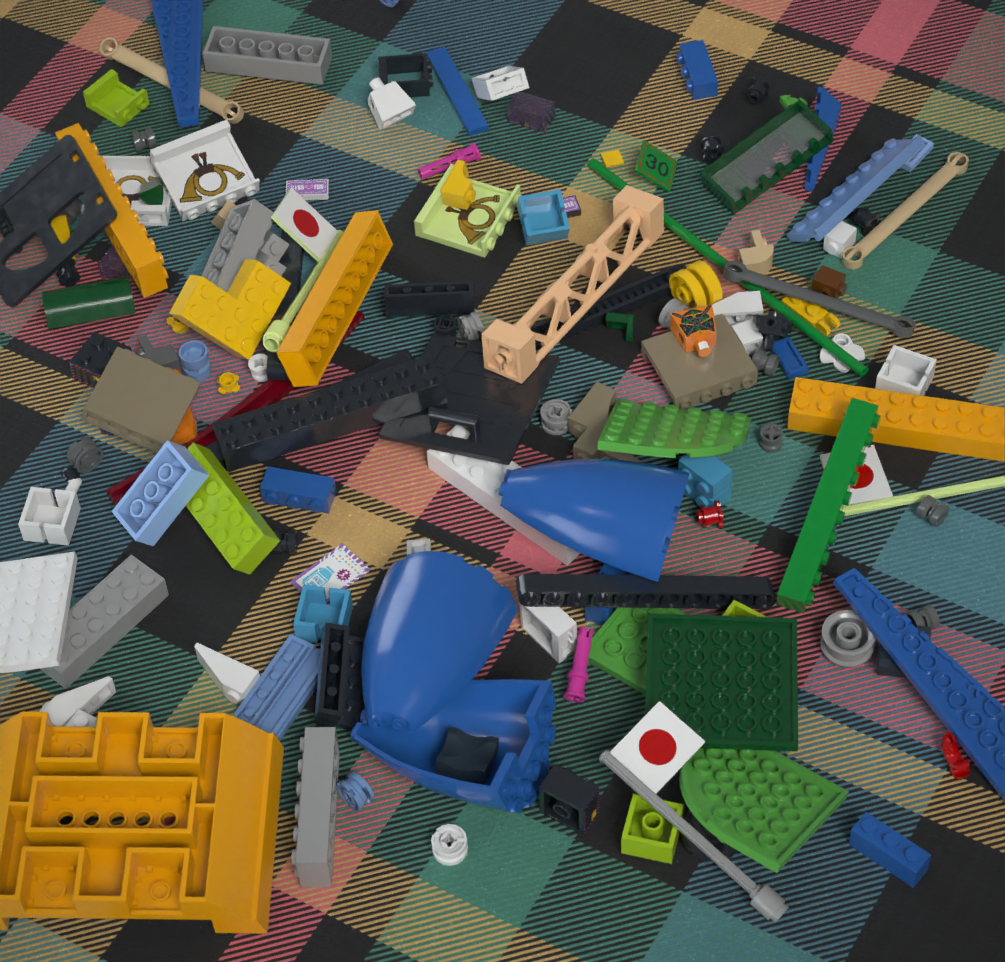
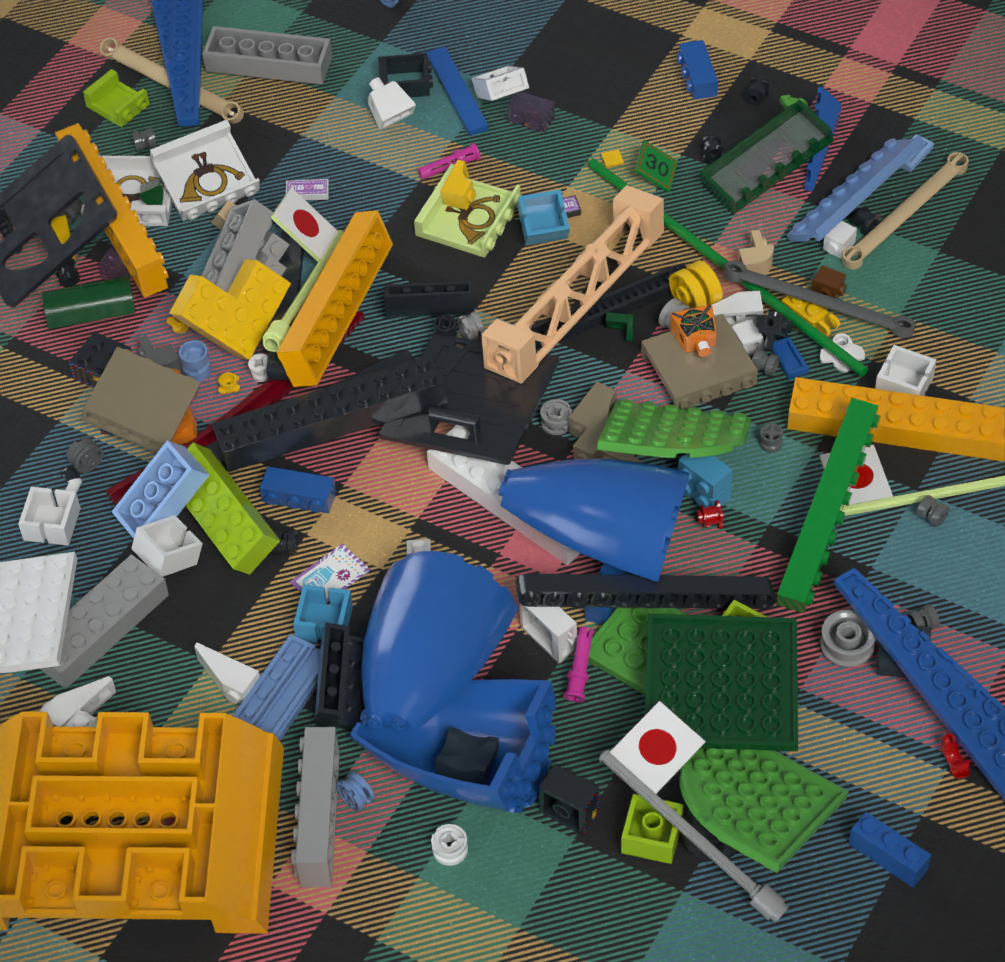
none -> white piece [131,515,203,577]

